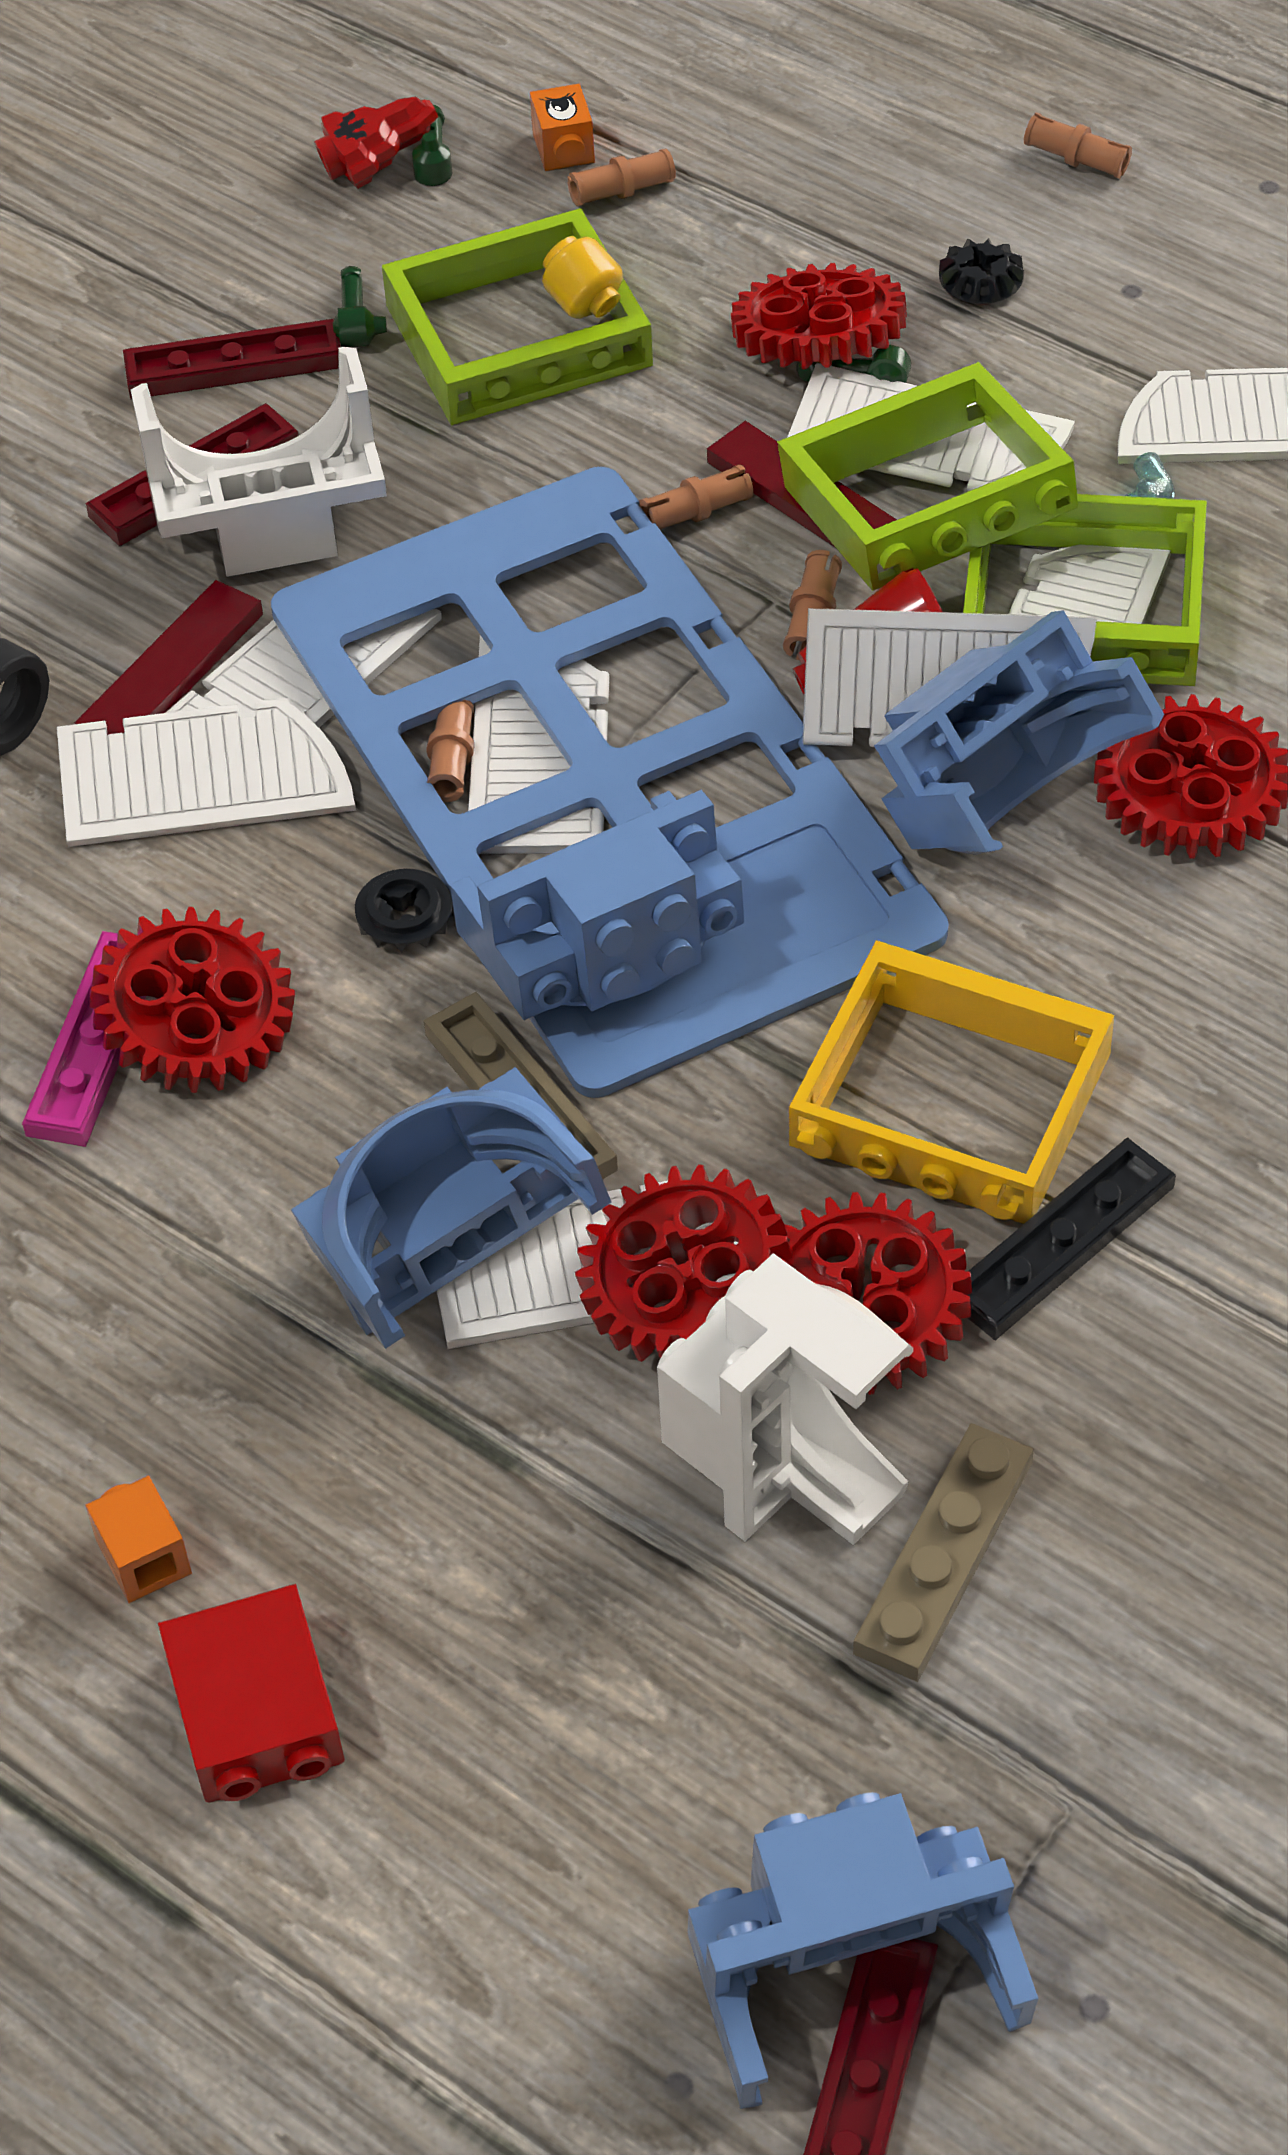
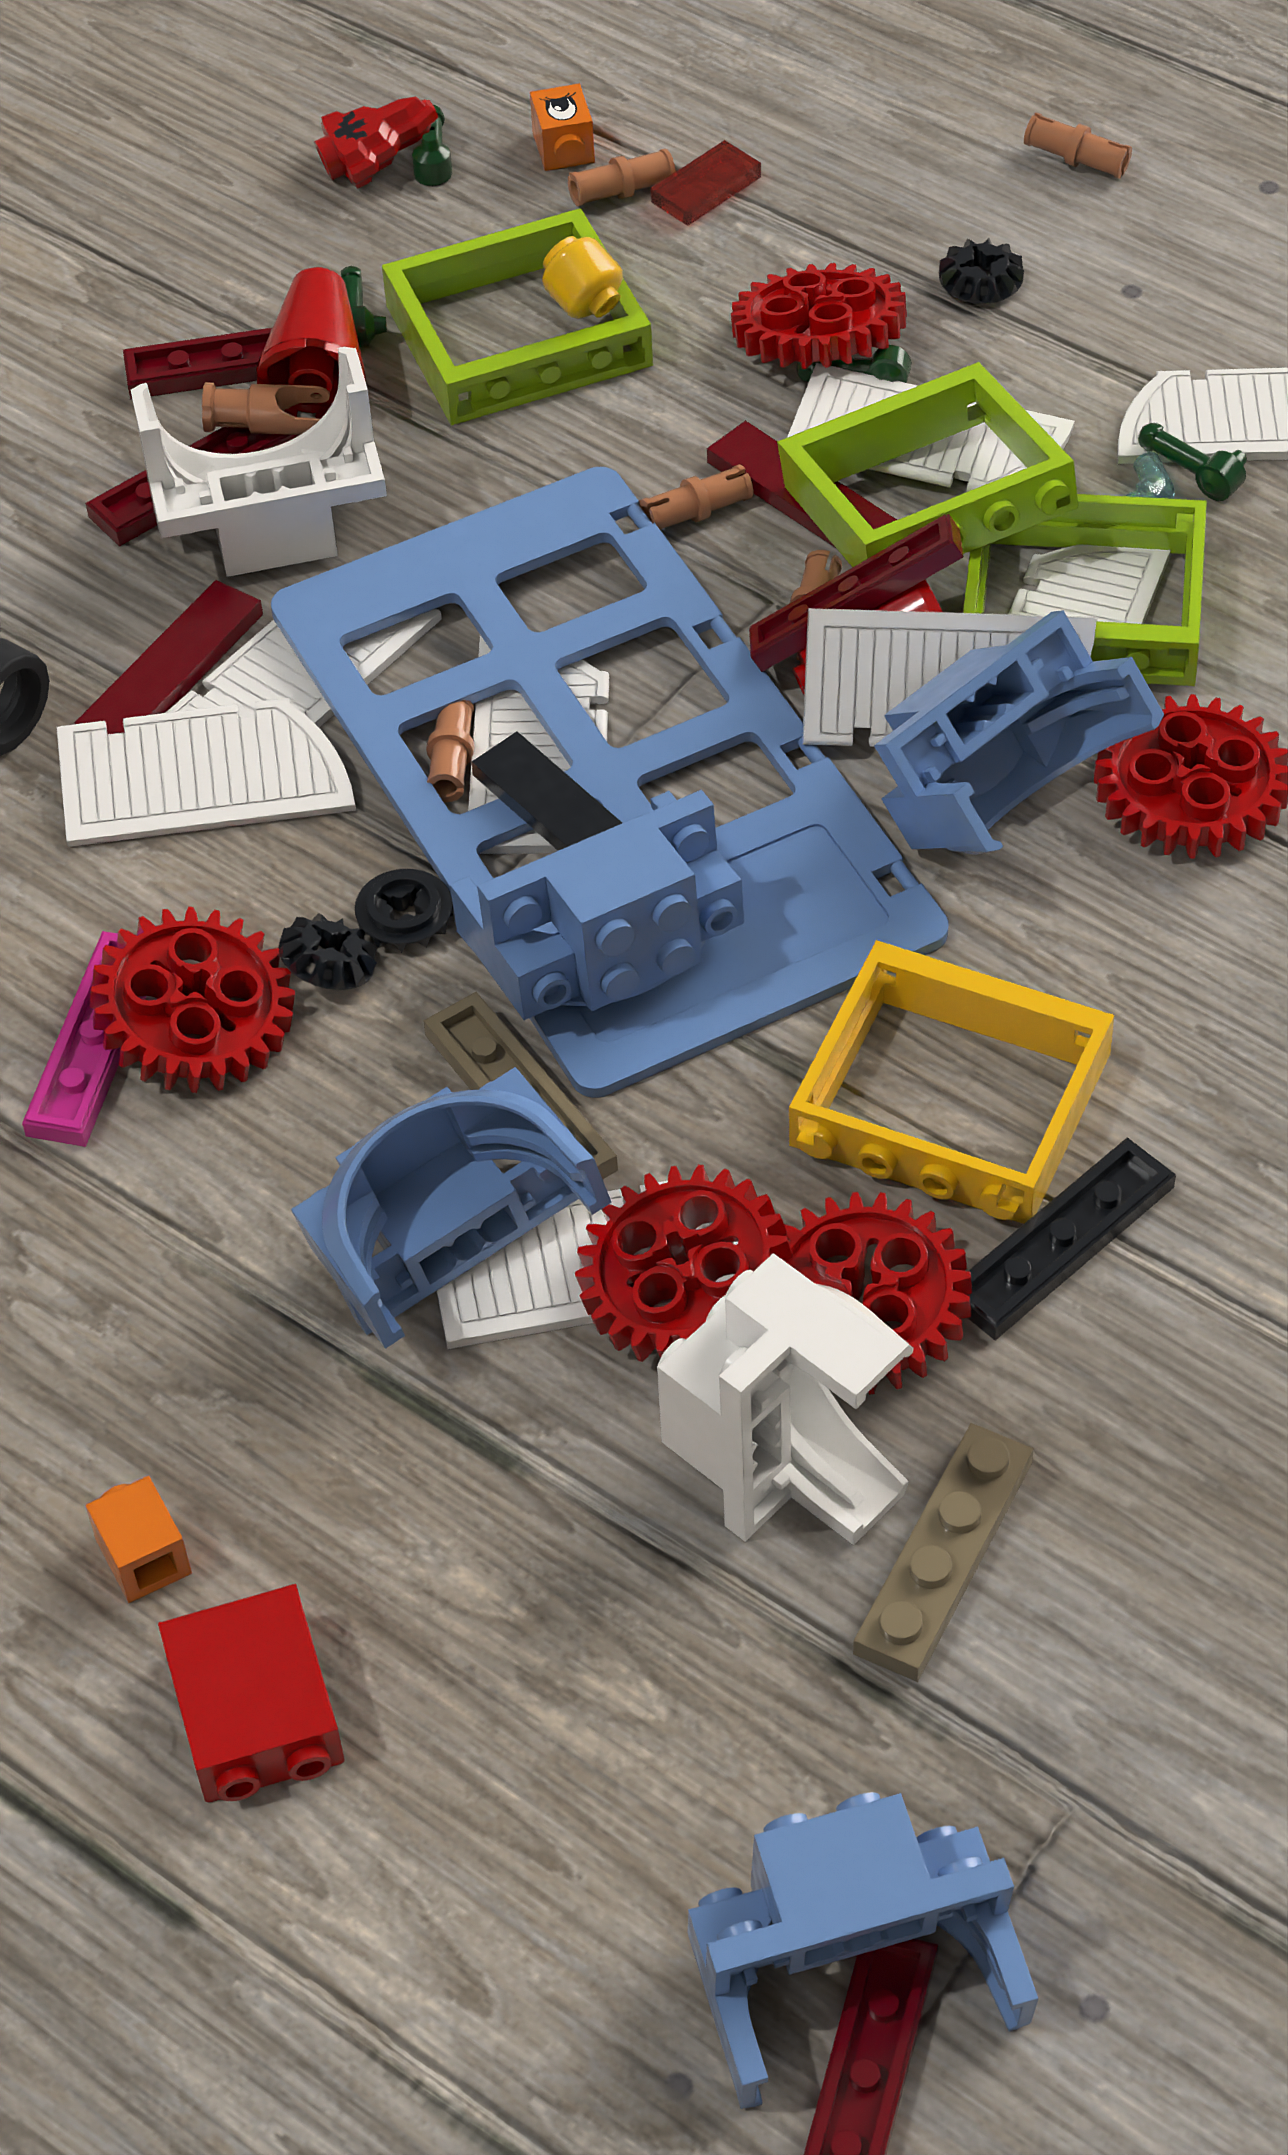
none -> nougat piece [202,382,330,435]
none -> red cone [256,267,366,419]
none -> black gear [278,913,377,990]
none -> black tile [471,731,622,851]
none -> clear red tile [651,140,761,226]
none -> dark red tile [749,514,964,672]
none -> dark green piece [1138,423,1247,501]

